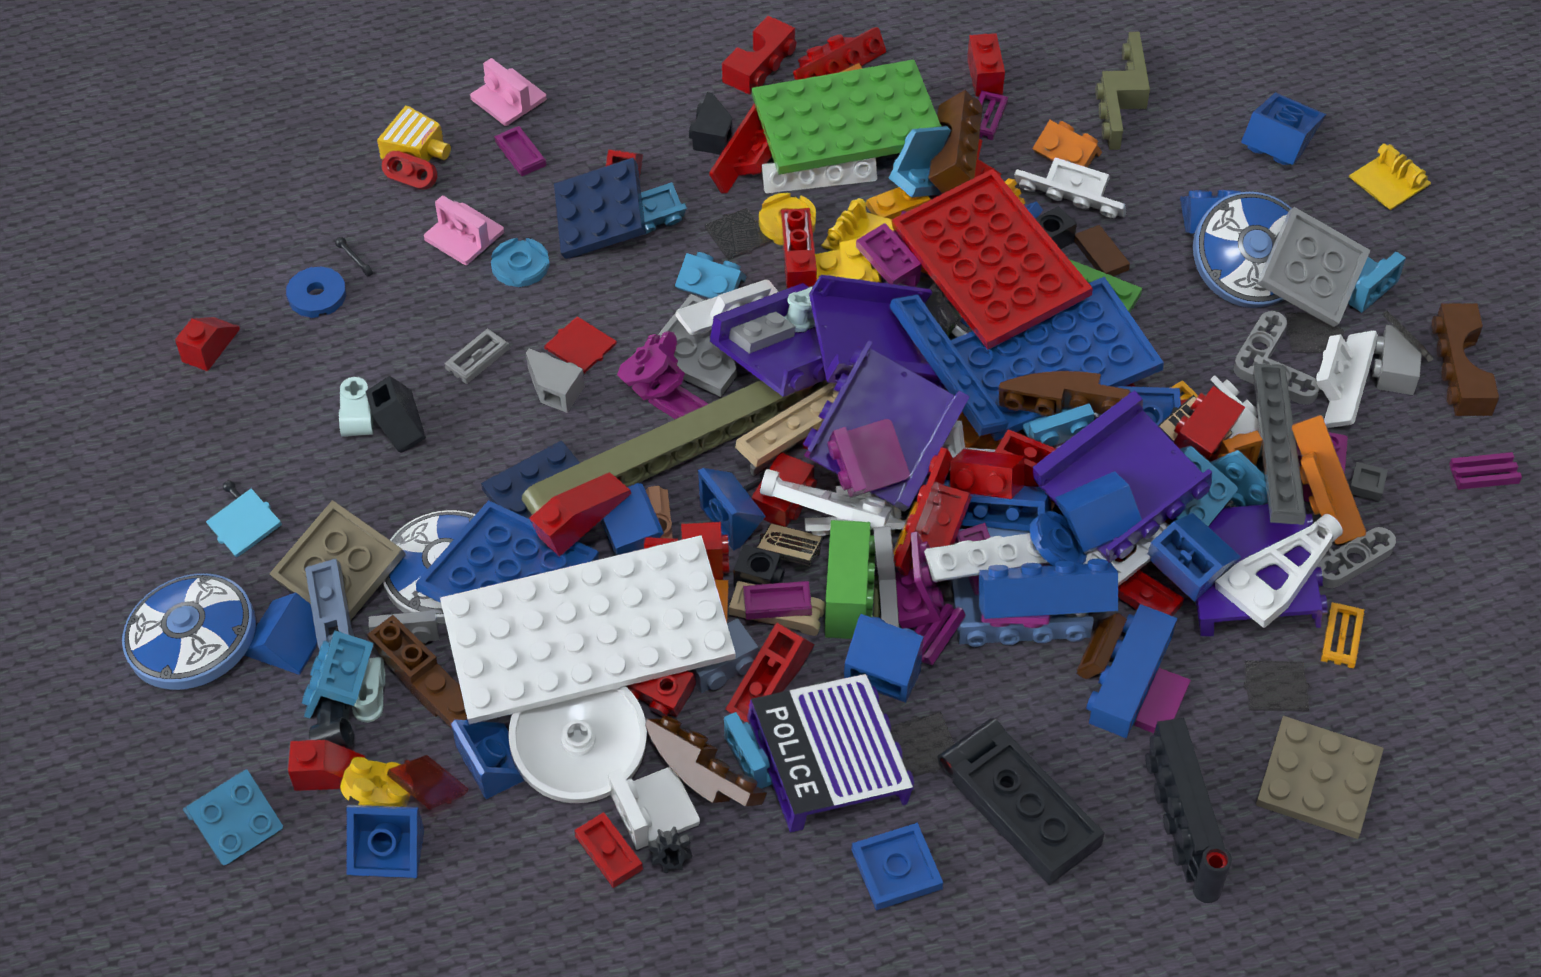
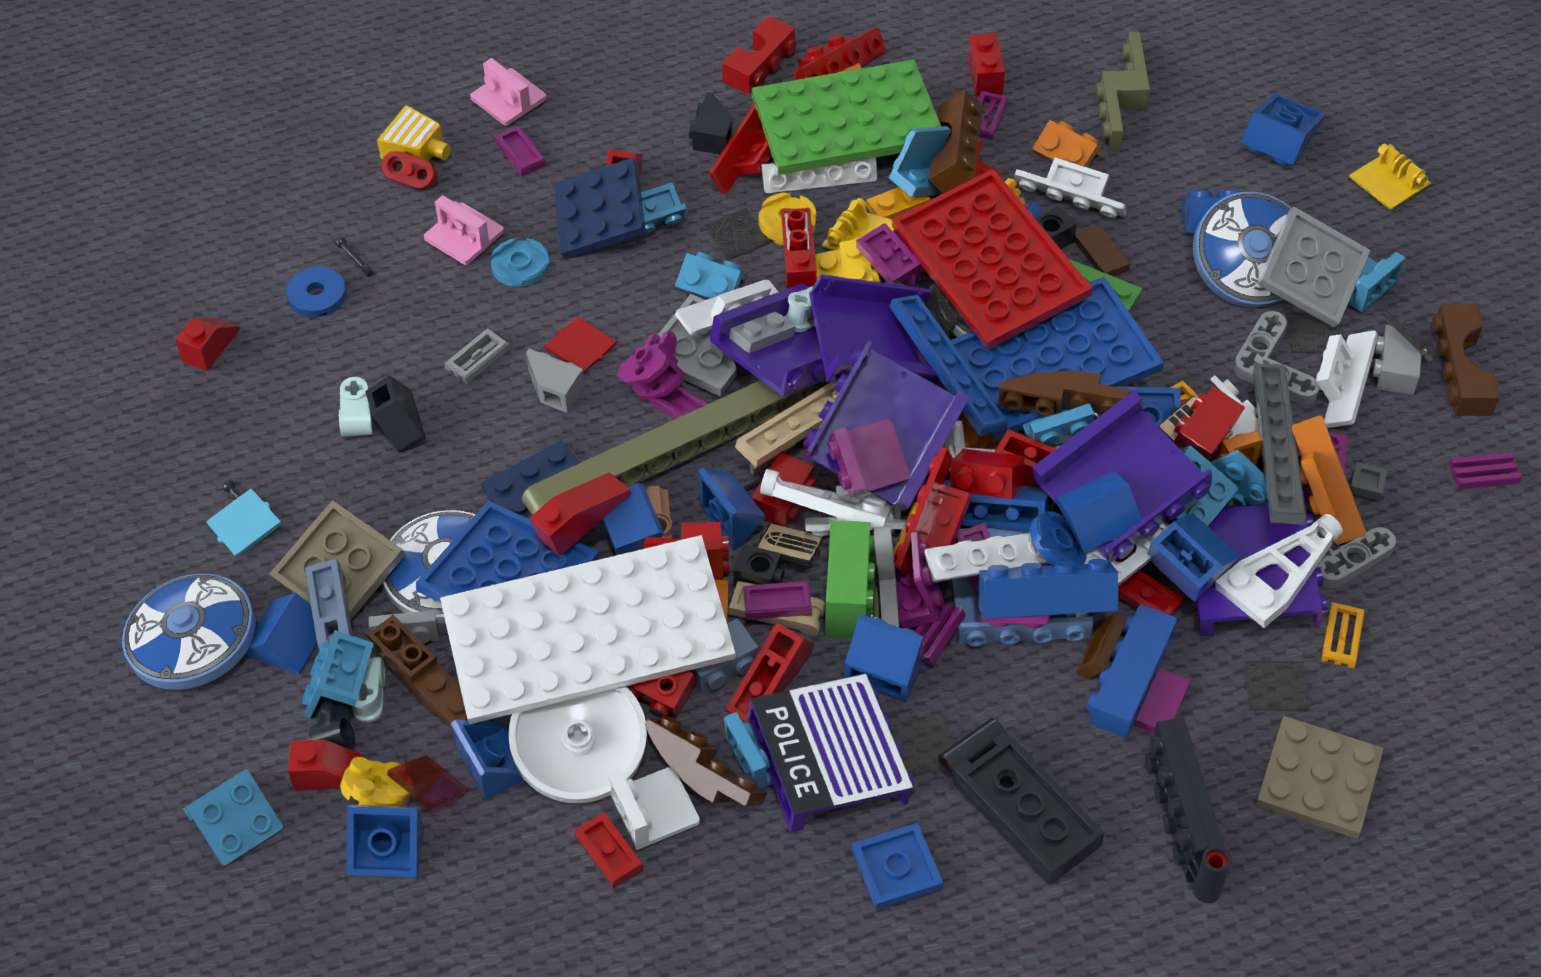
black gear [648,826,693,873] -> none

